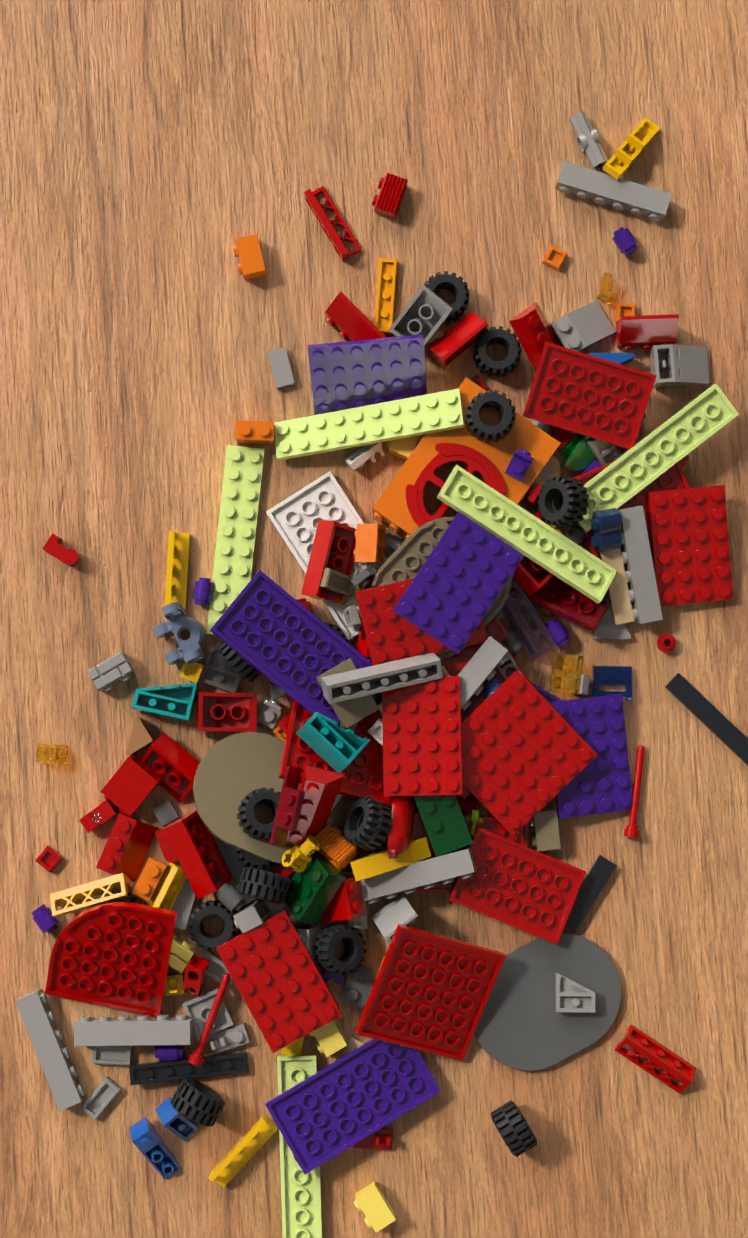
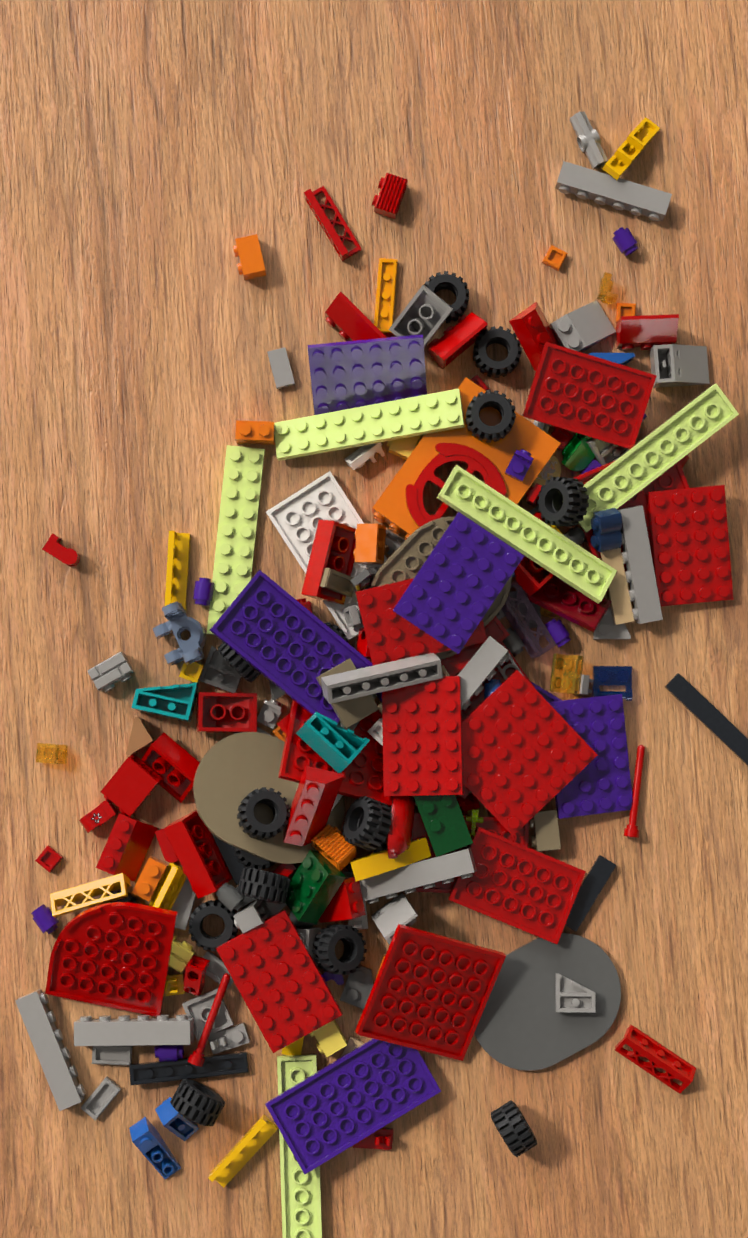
flat silver tile [152,800,179,827] -> none
dark red bracket [270,766,305,846] -> none
yellow connector [281,835,321,873] -> none
light yellow brick [354,1181,396,1233] -> none
red plate [657,633,676,653] -> none

